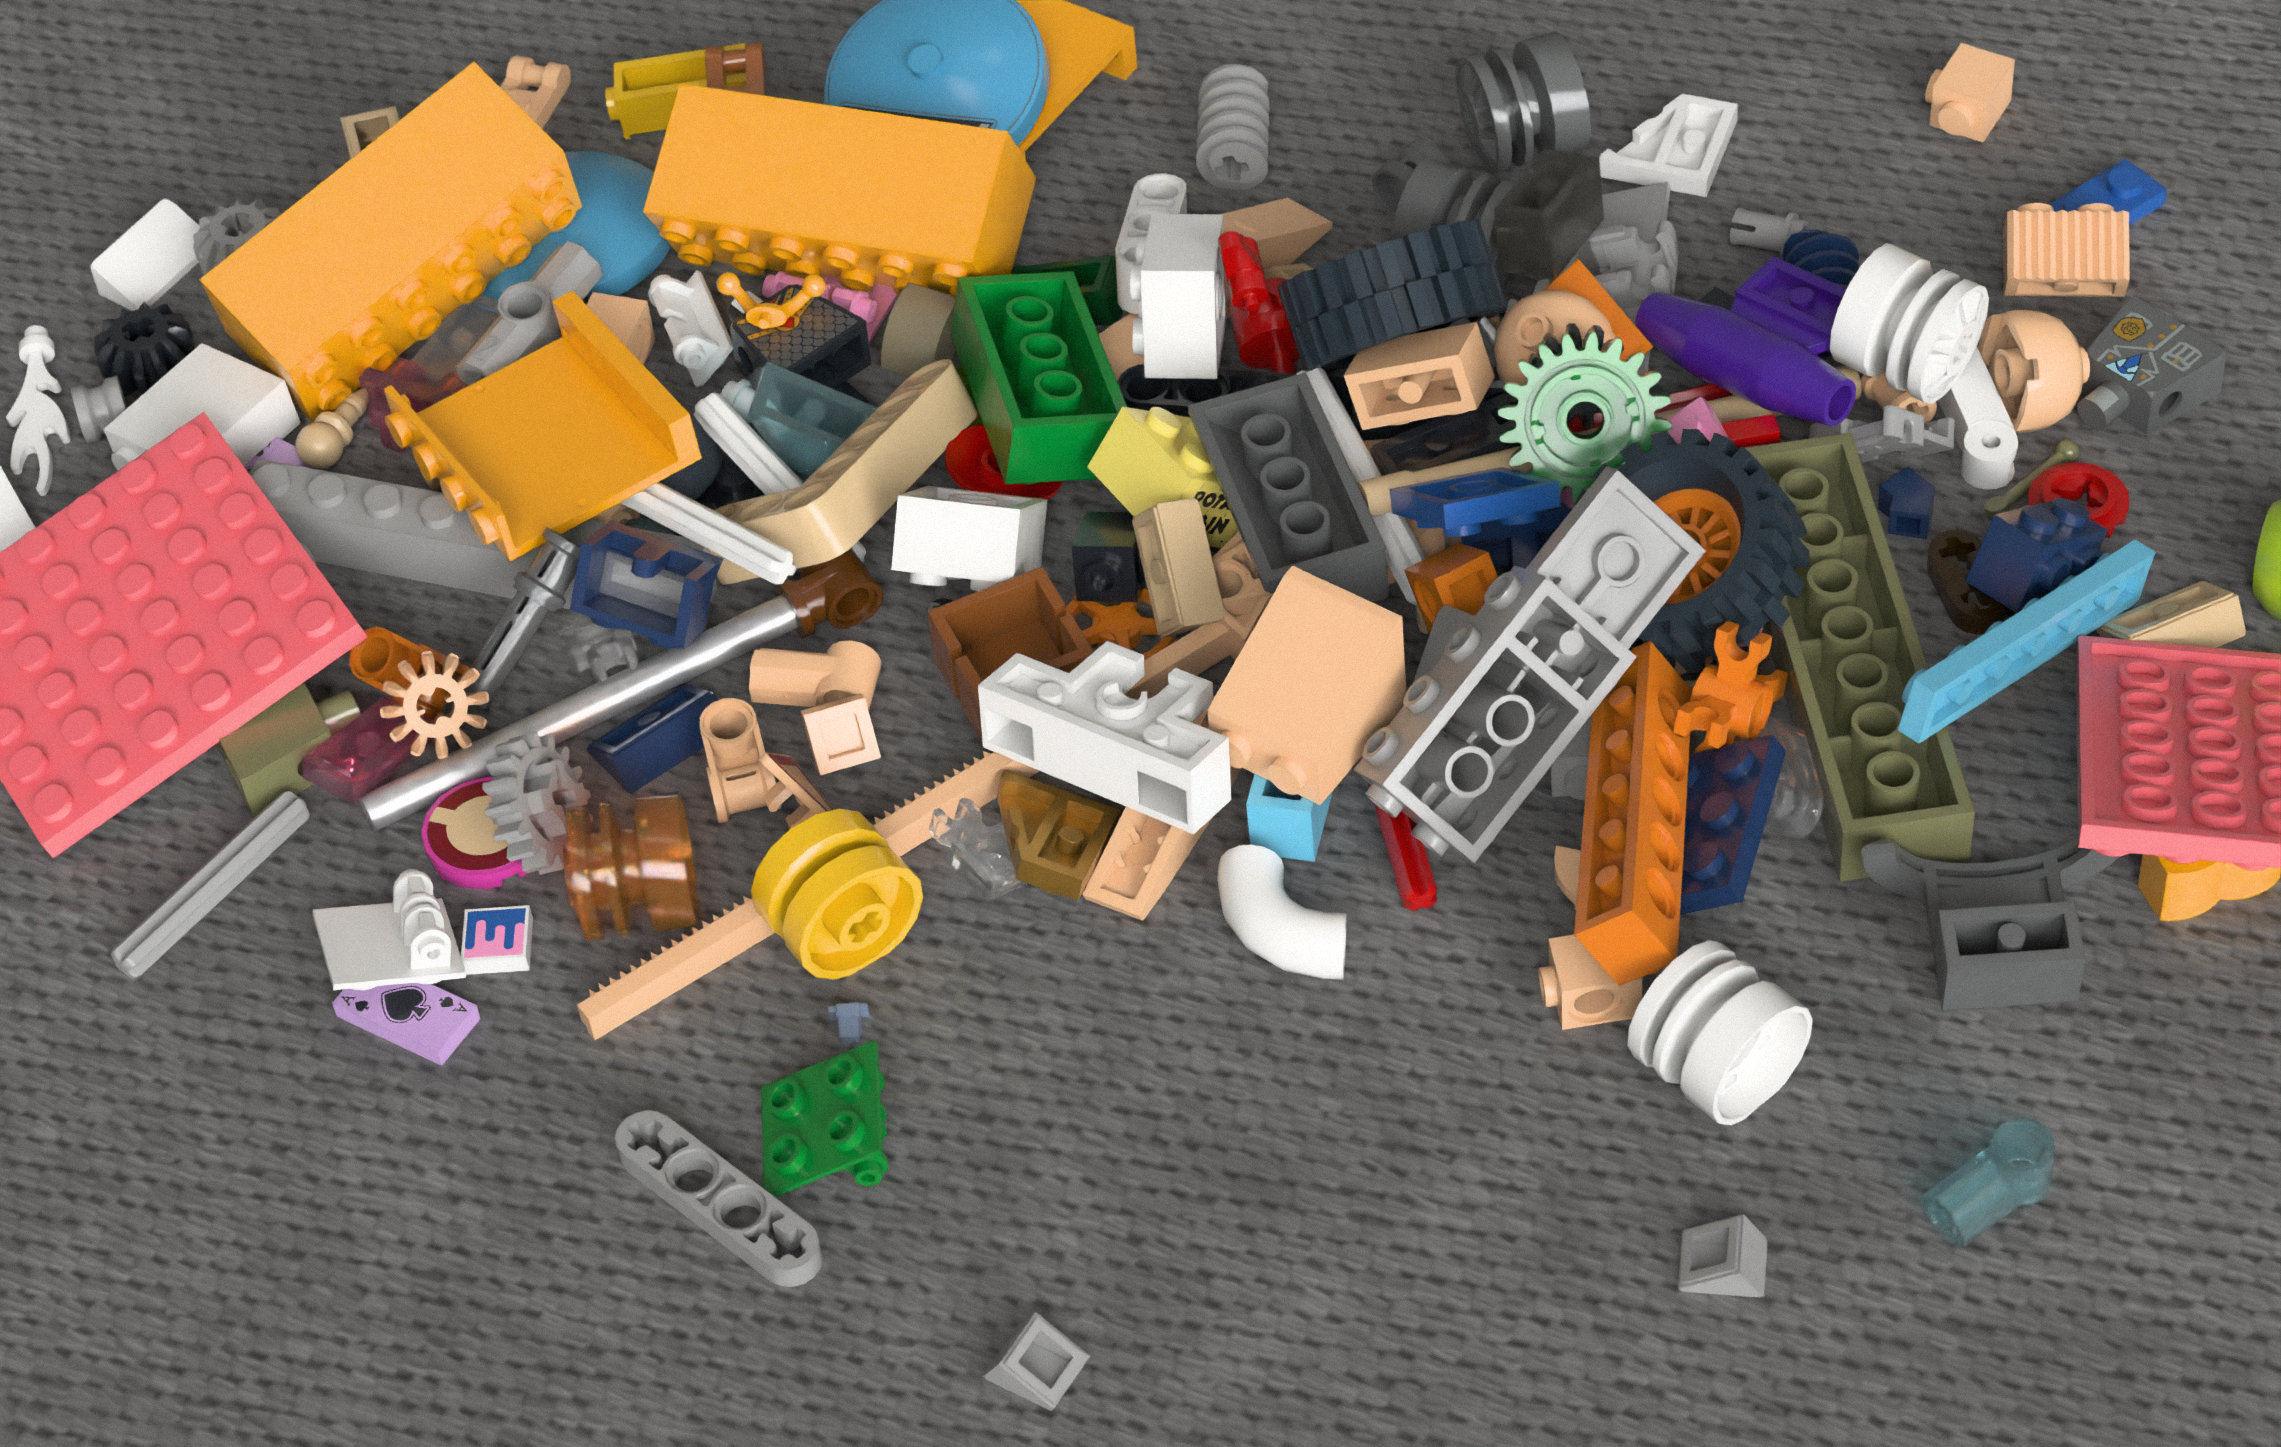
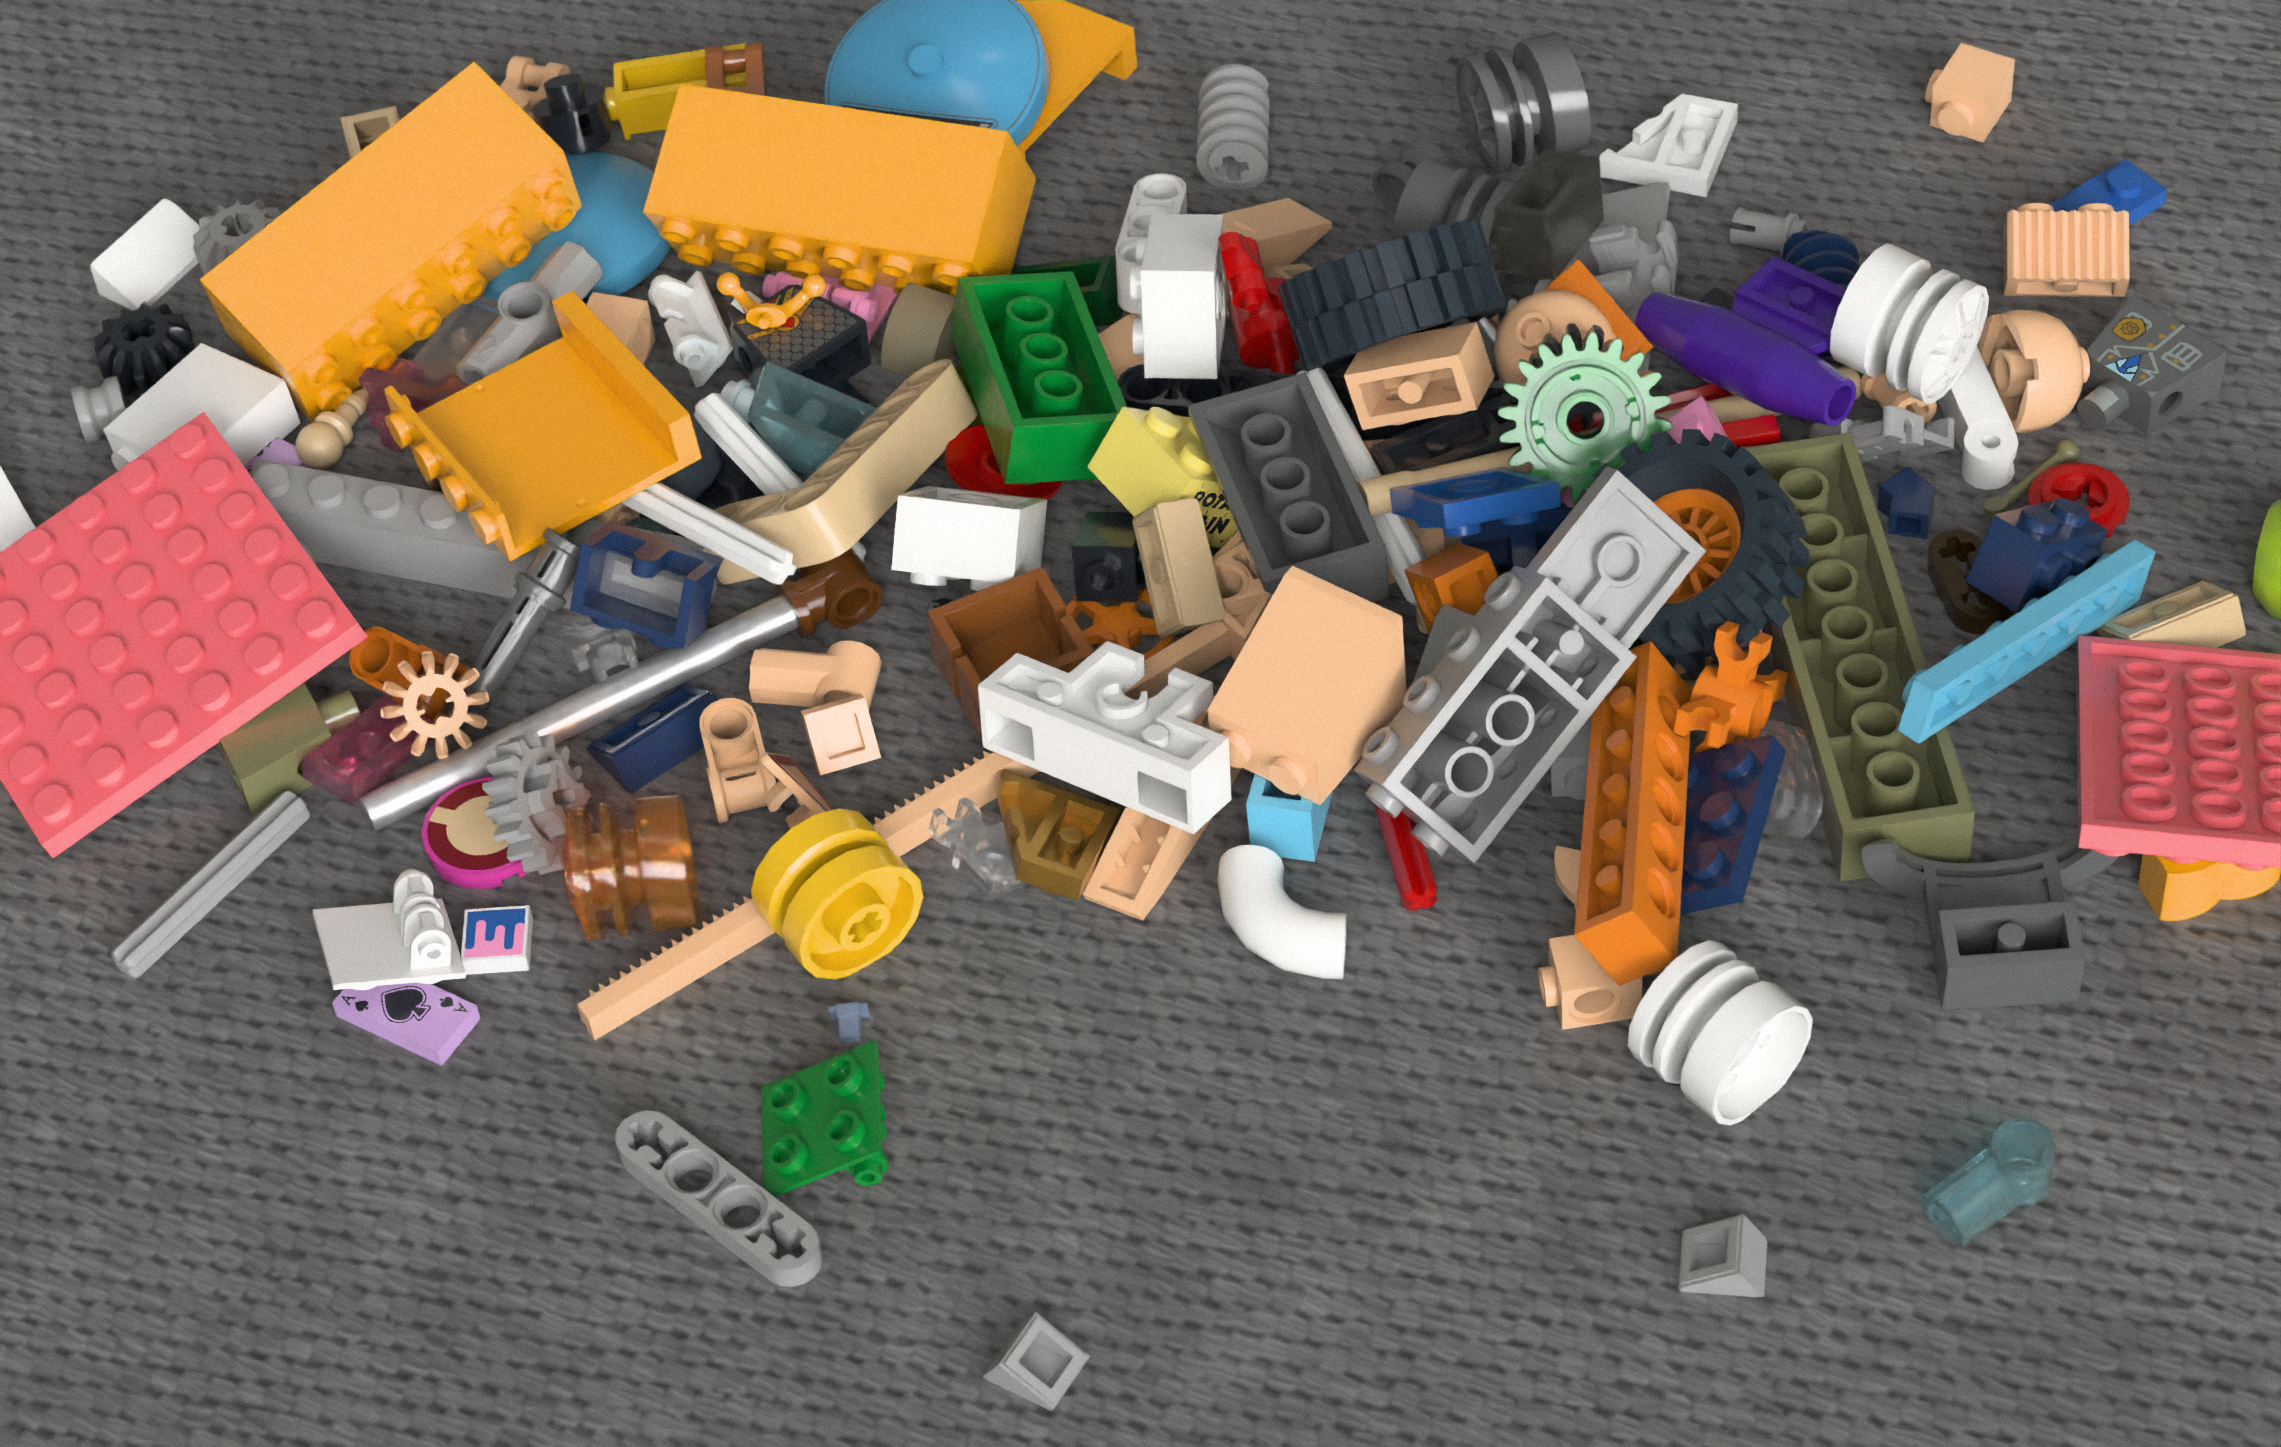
white piece [6,325,71,496] -> none
none -> black piece [530,74,612,155]

